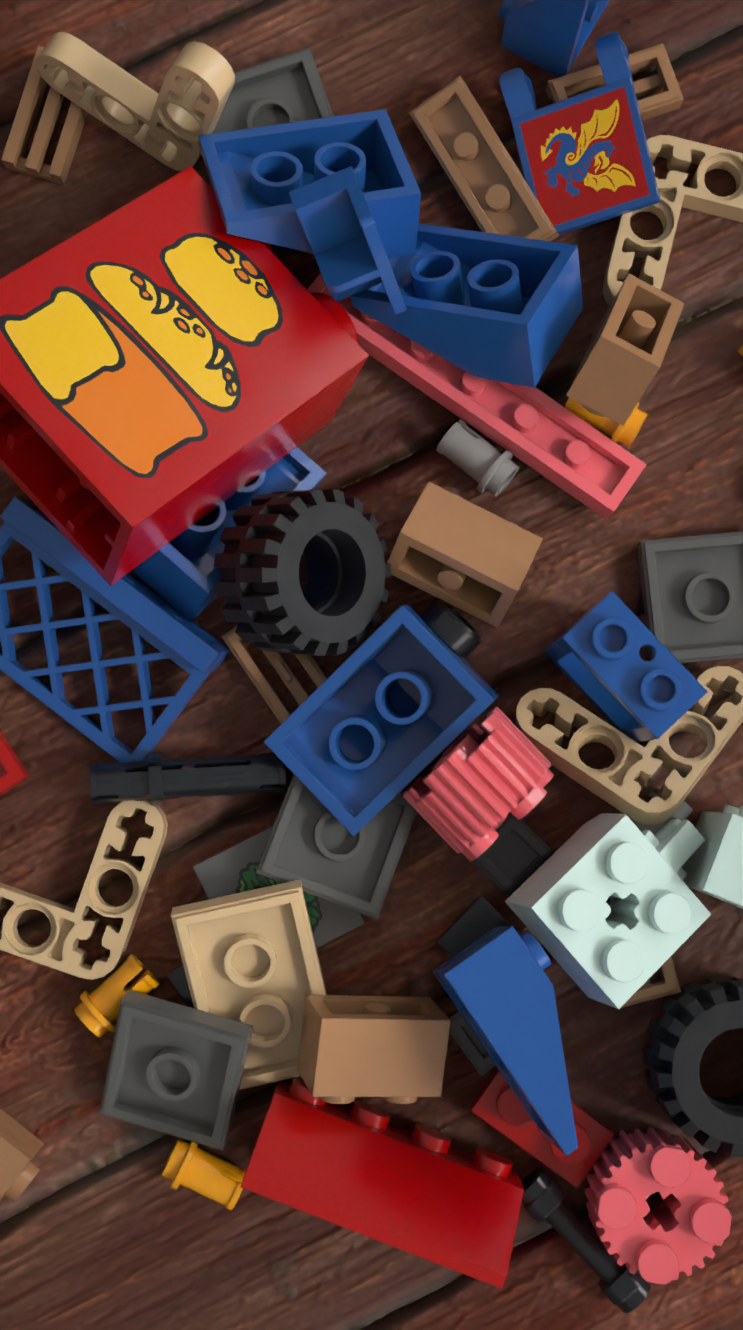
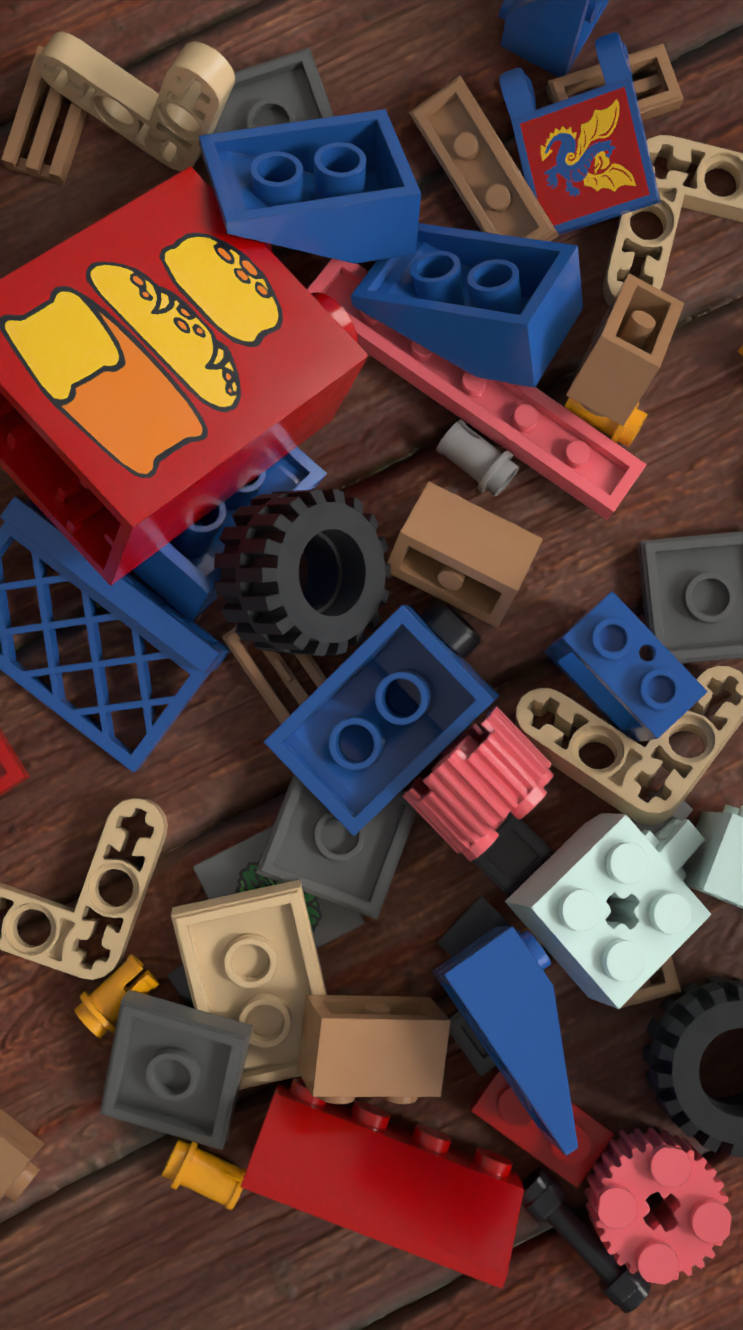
black pin [89,753,286,806] -> none
blue panel [289,166,407,315] -> none

